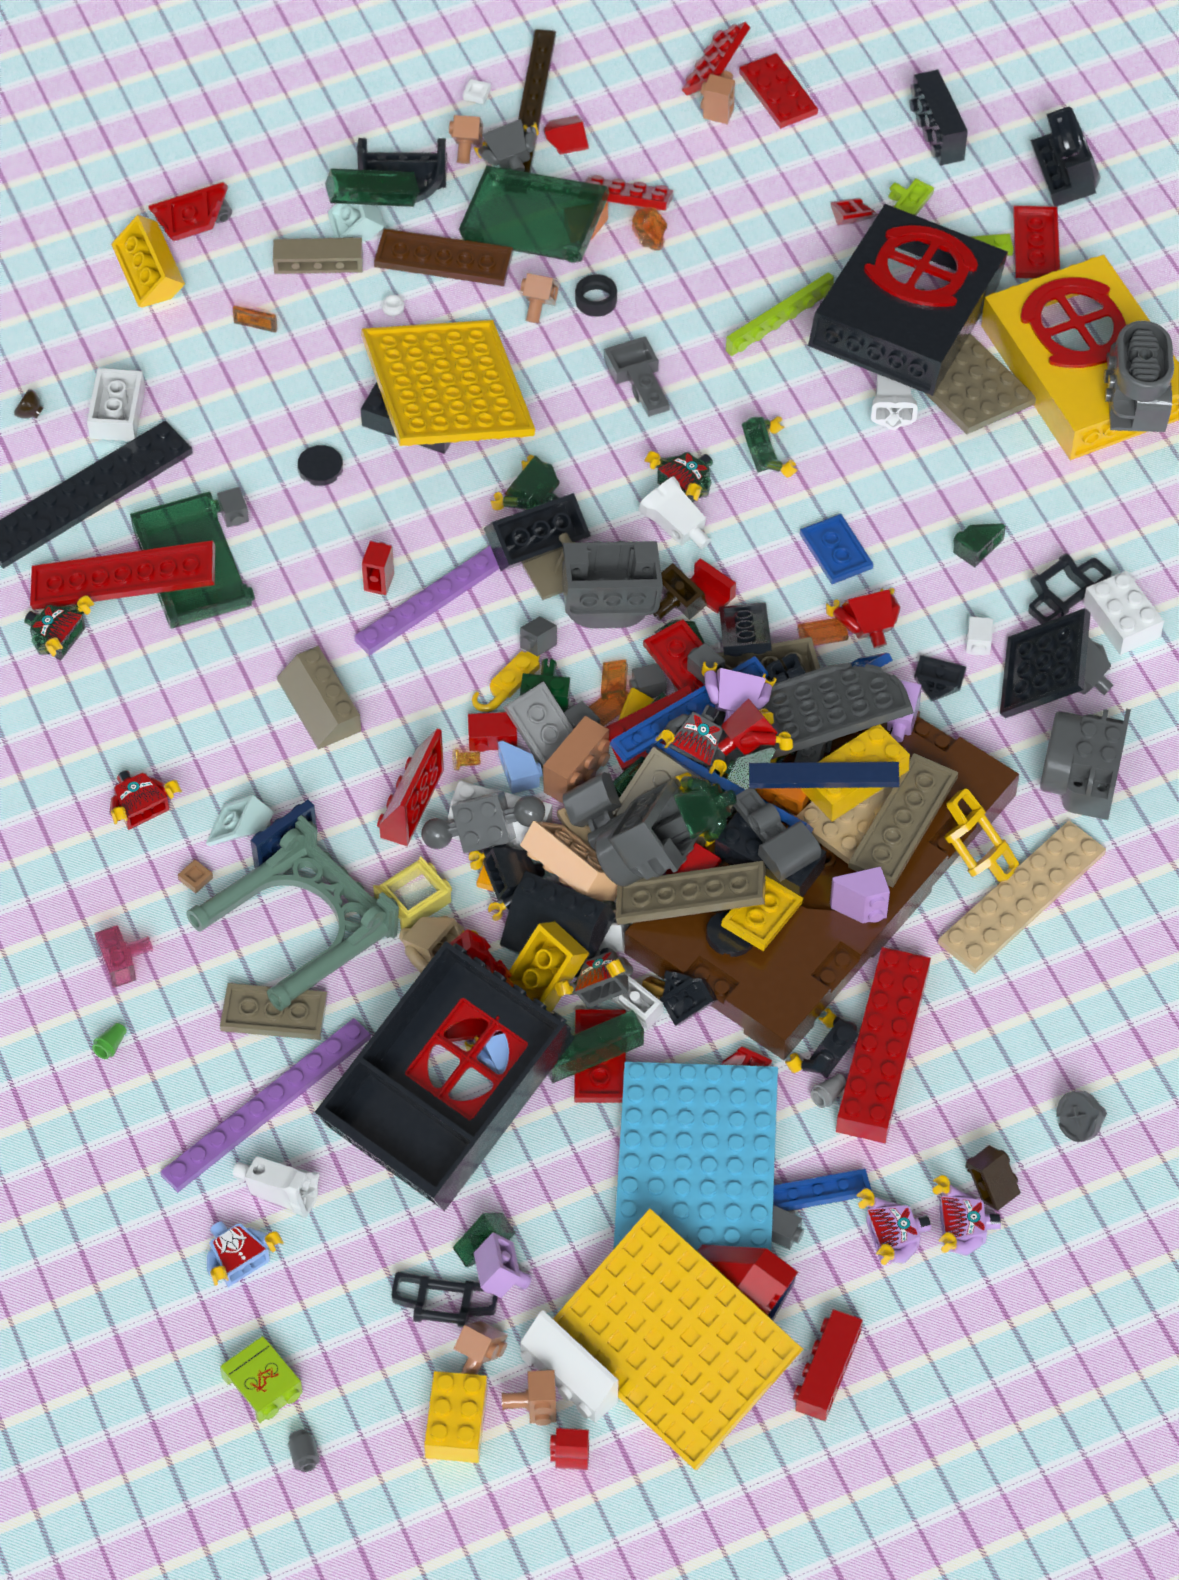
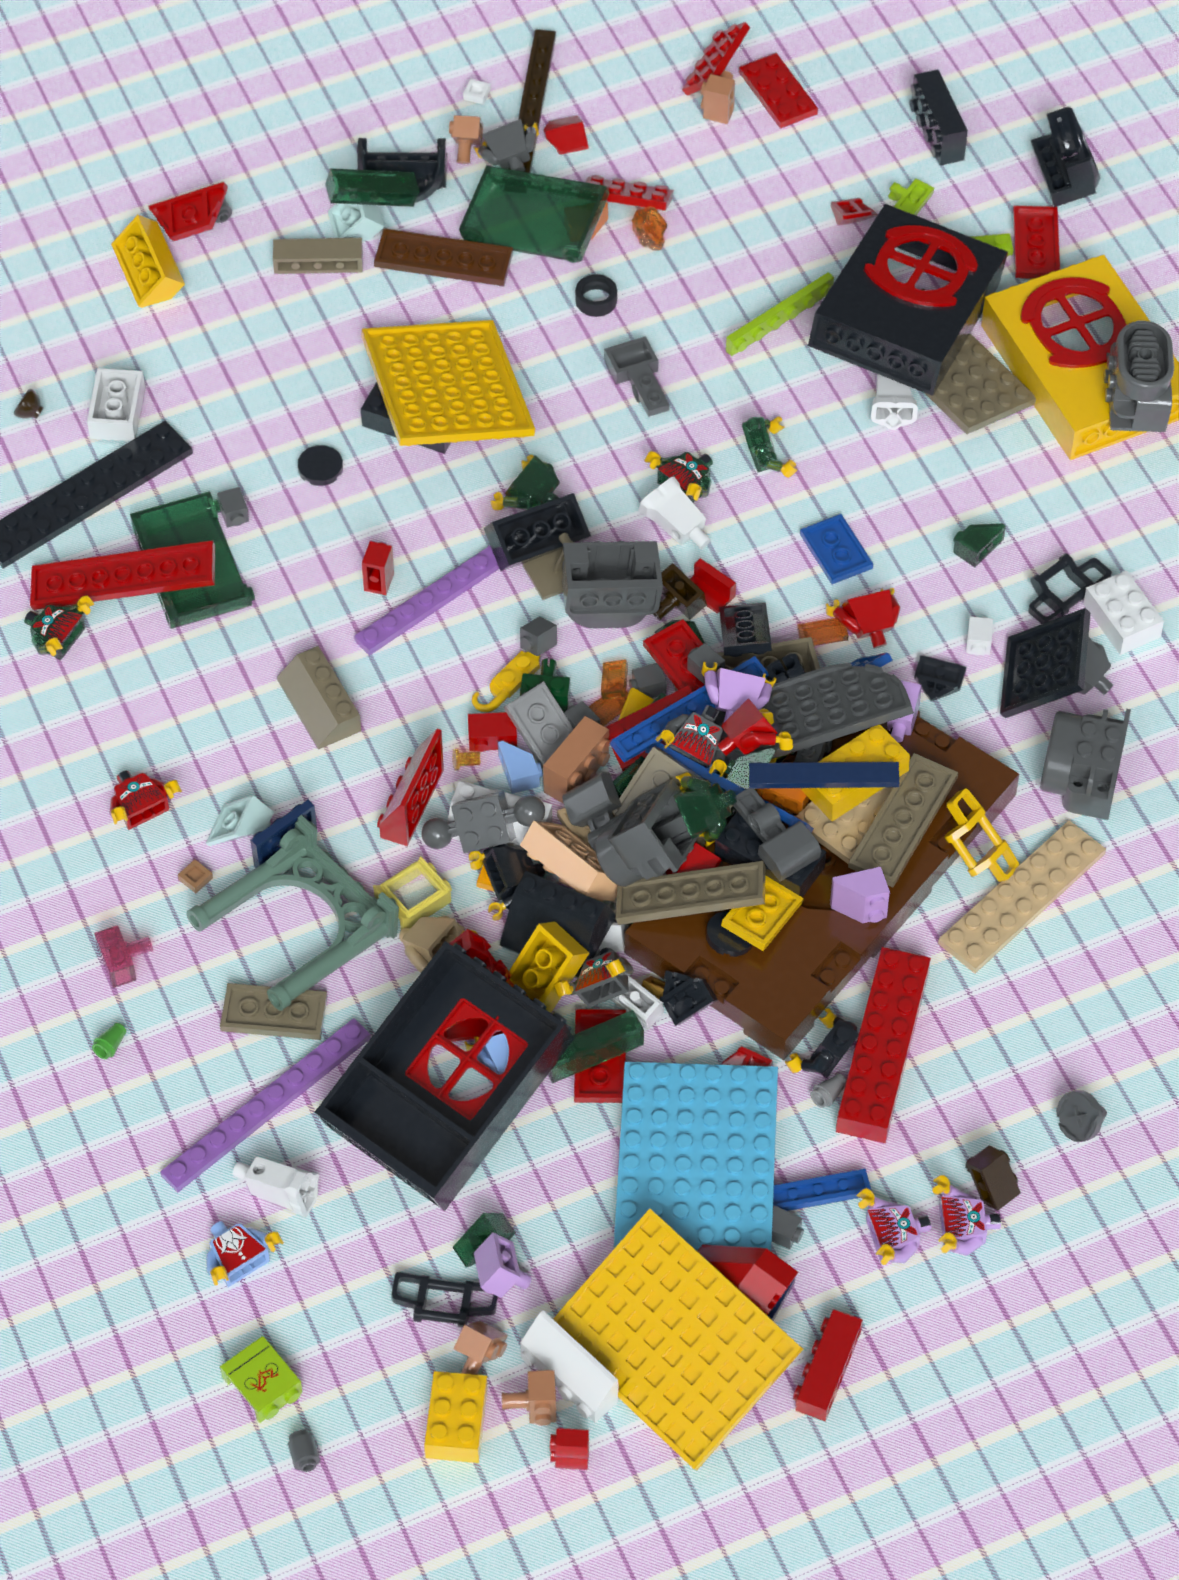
clear orange slope [232,305,278,333] -> none
white plate [382,295,404,316] -> none
nougat brick [520,273,560,324] -> none

